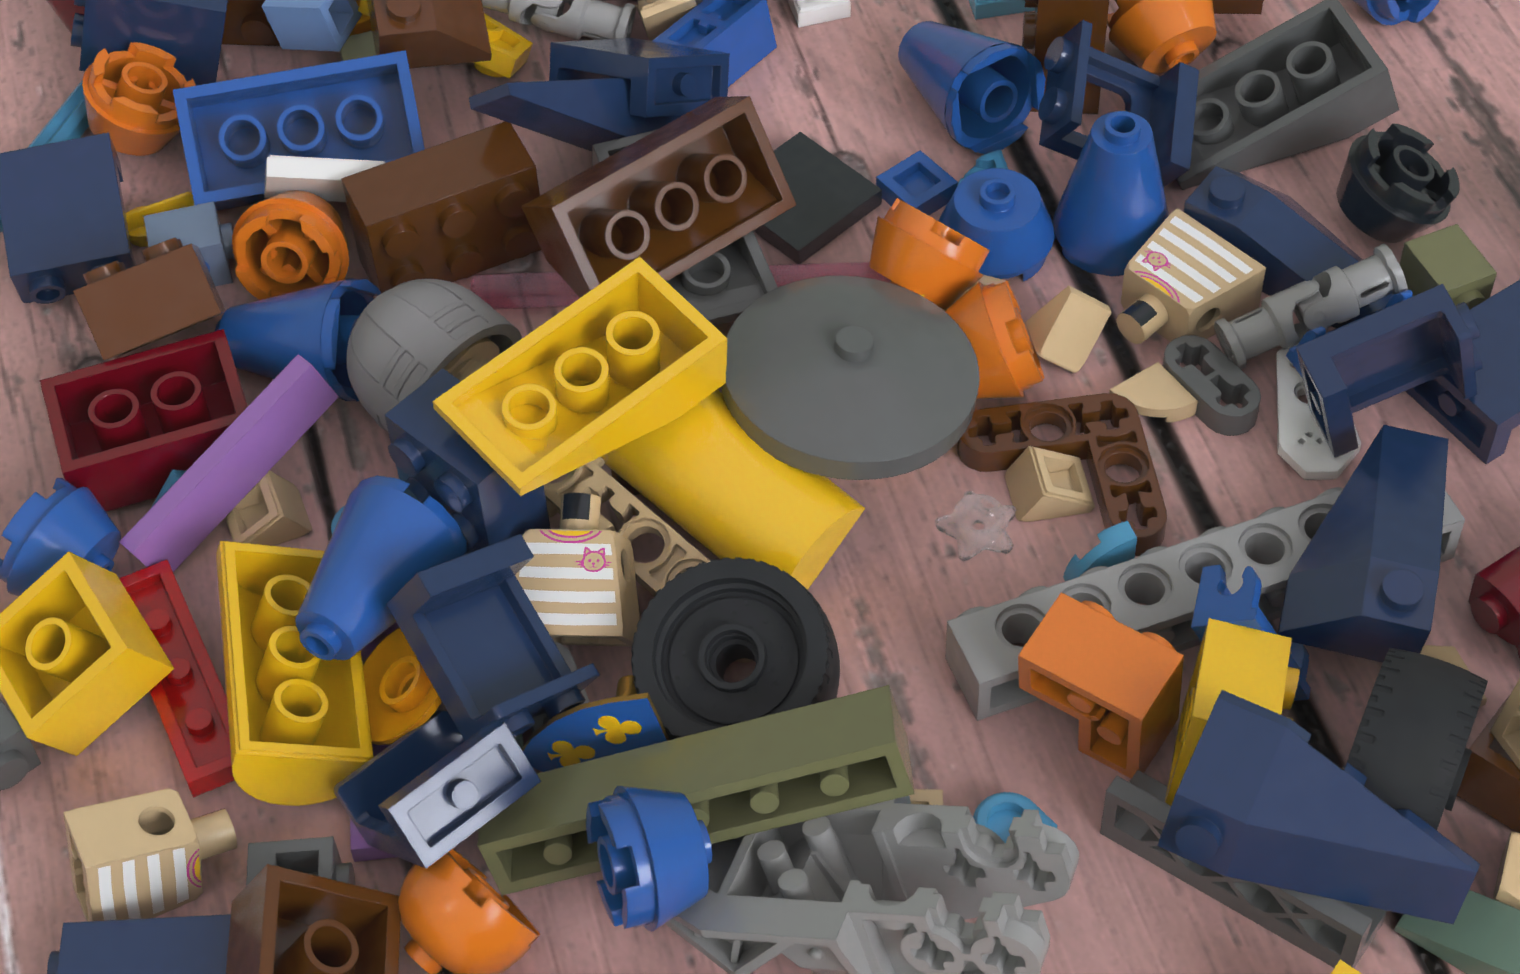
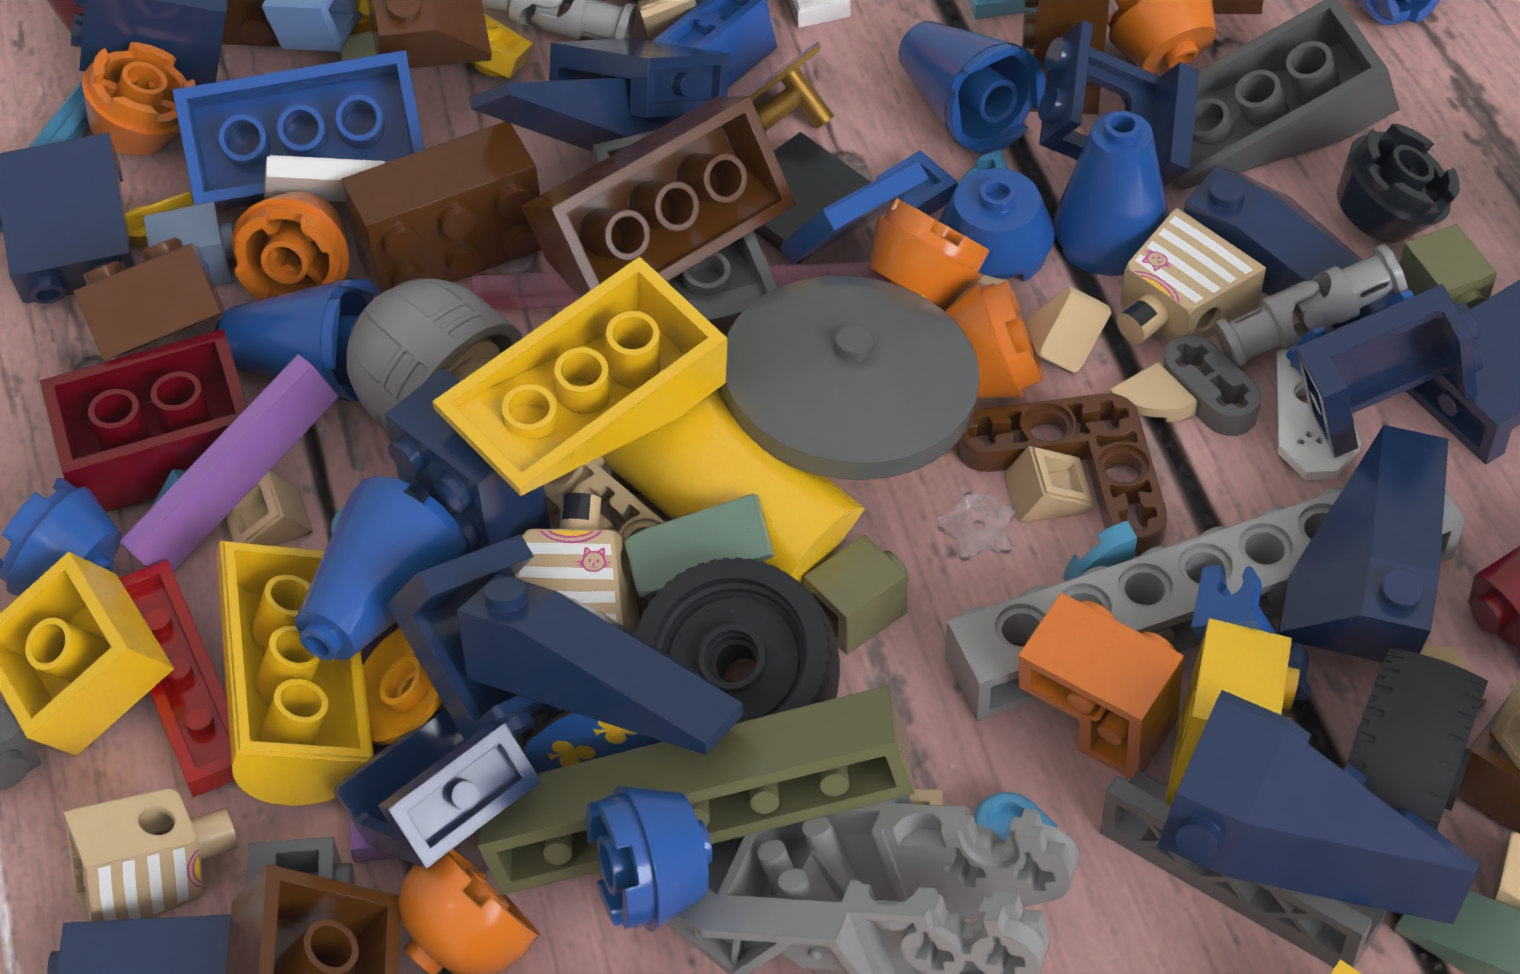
none -> dark blue wedge [457,574,743,755]
none -> sand green slope [624,493,775,601]
none -> pearl gold shield [746,41,834,130]
none -> blue tile [780,160,929,265]
none -> olive brick [804,534,909,655]

